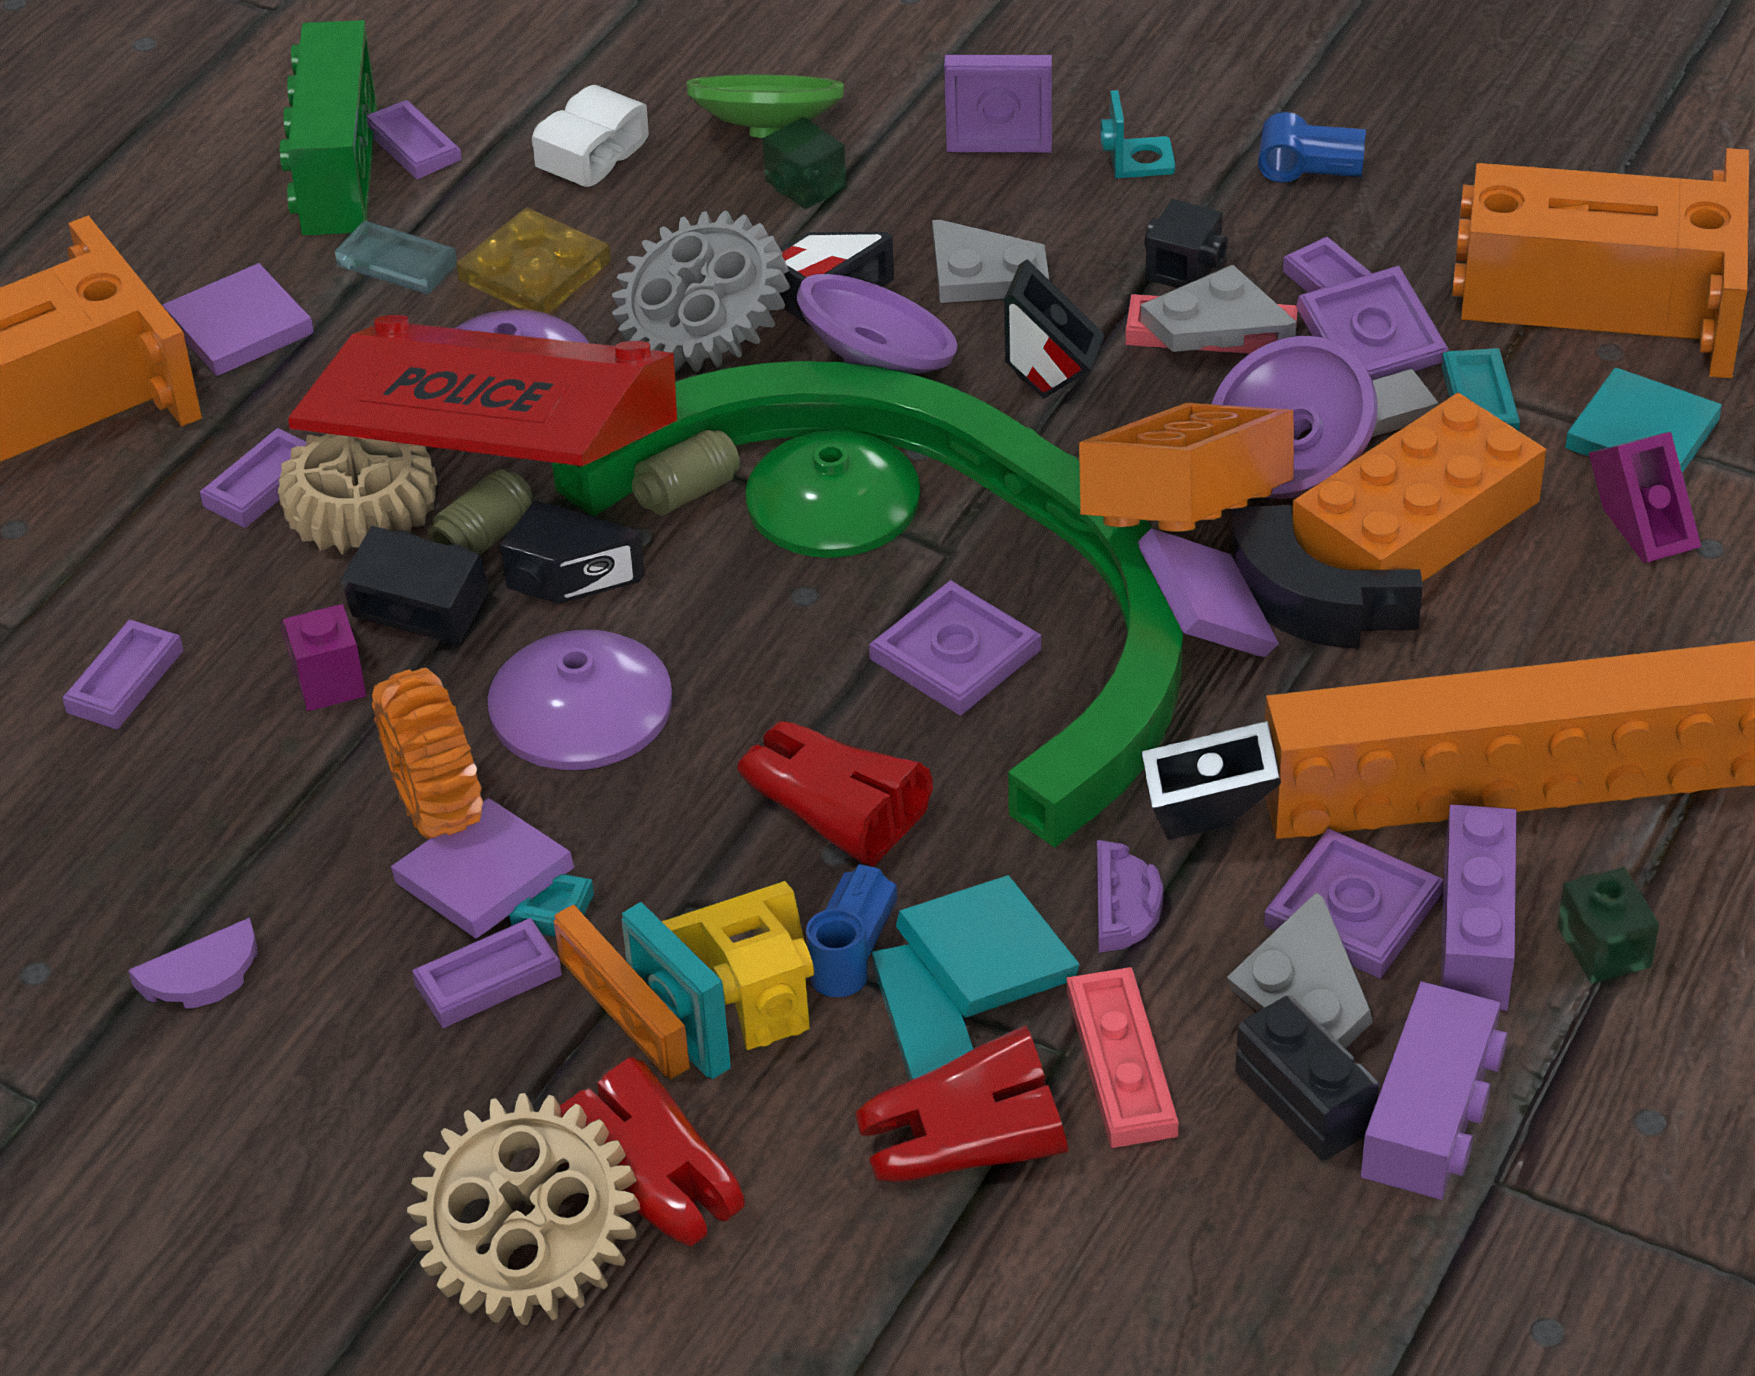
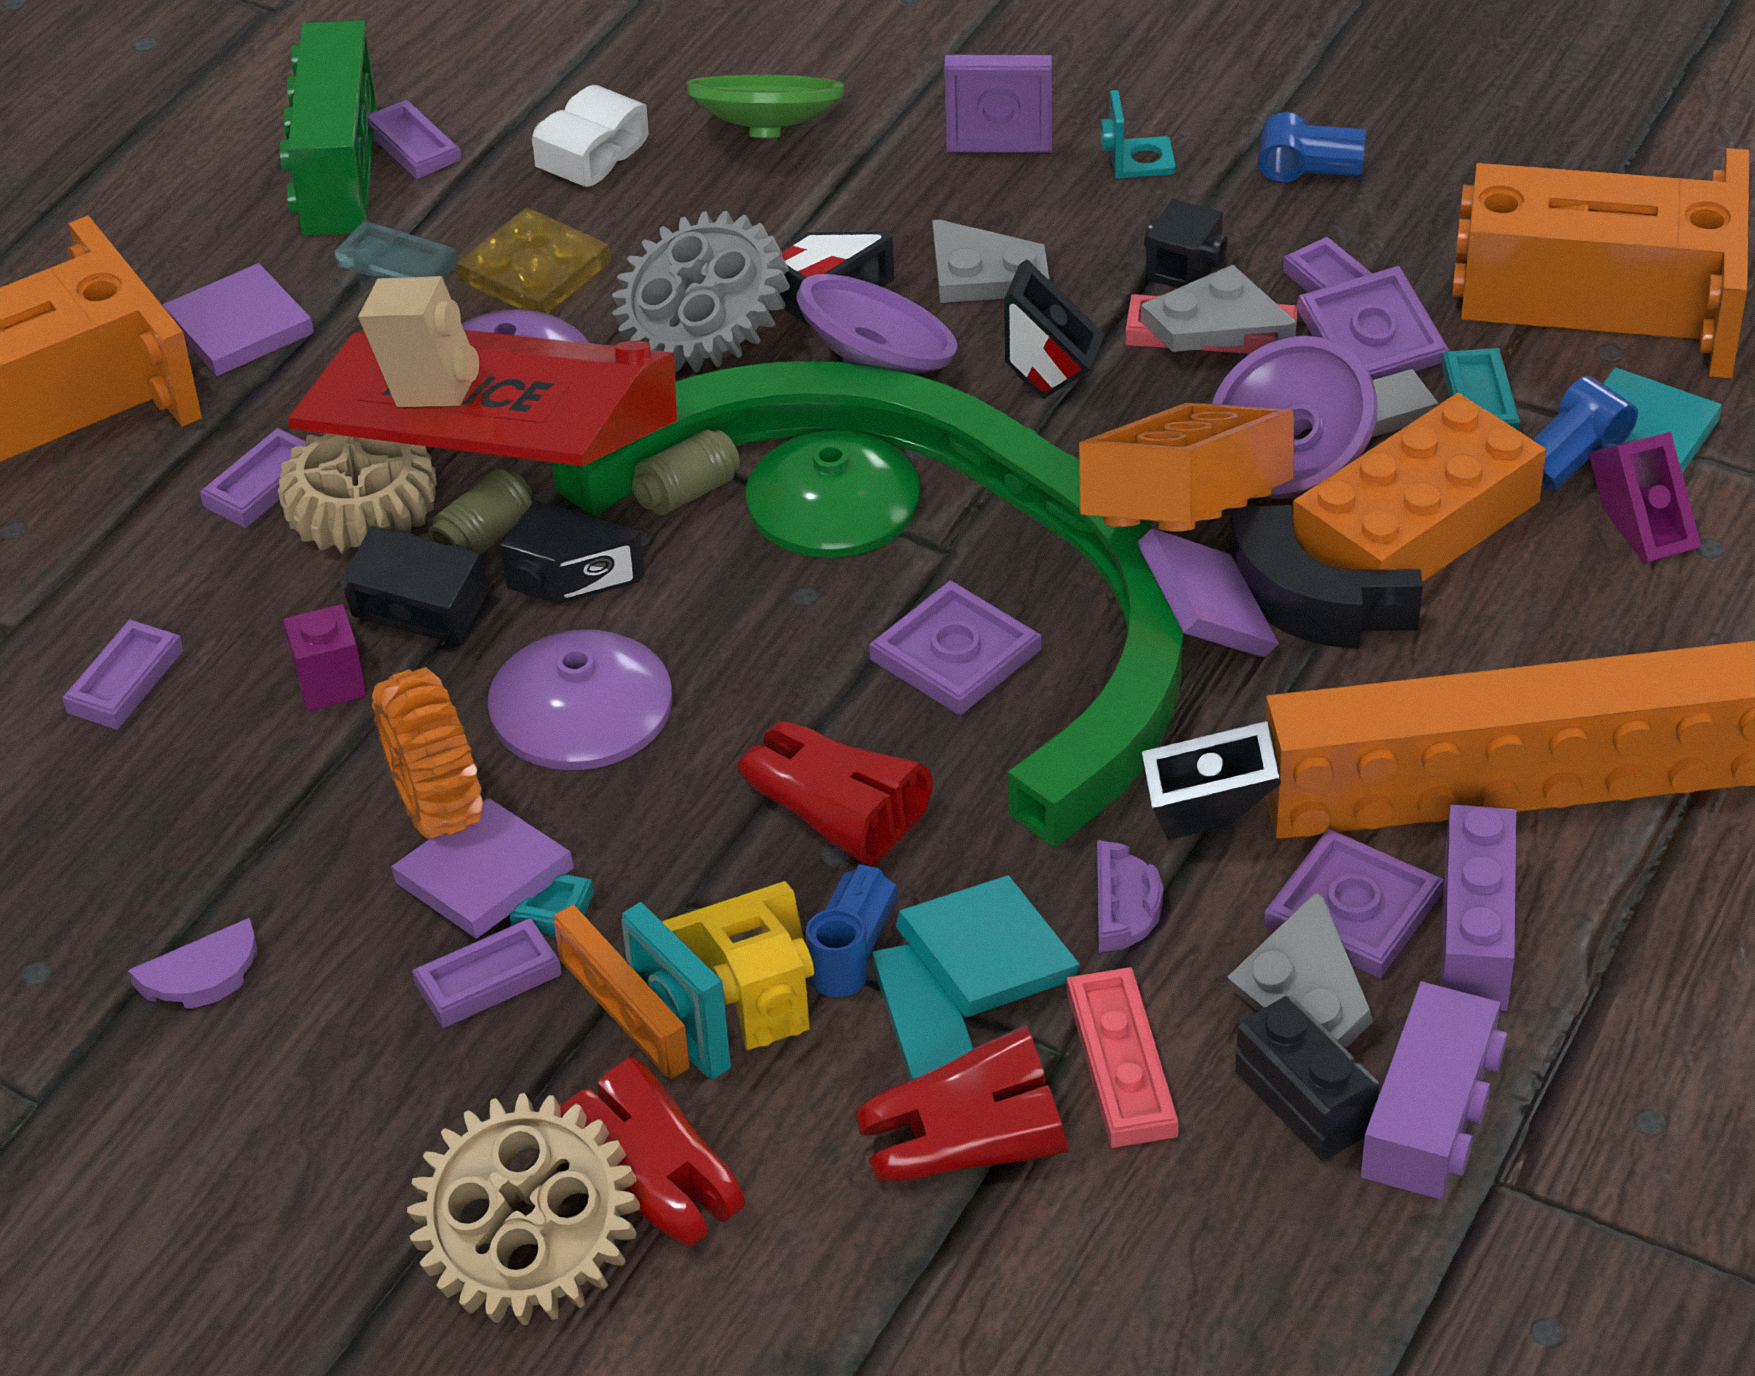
clear green brick [763,117,846,210] -> none
clear green brick [1557,867,1659,983] -> none
none -> tan brick [358,276,479,407]
none -> blue piece [1532,376,1638,491]

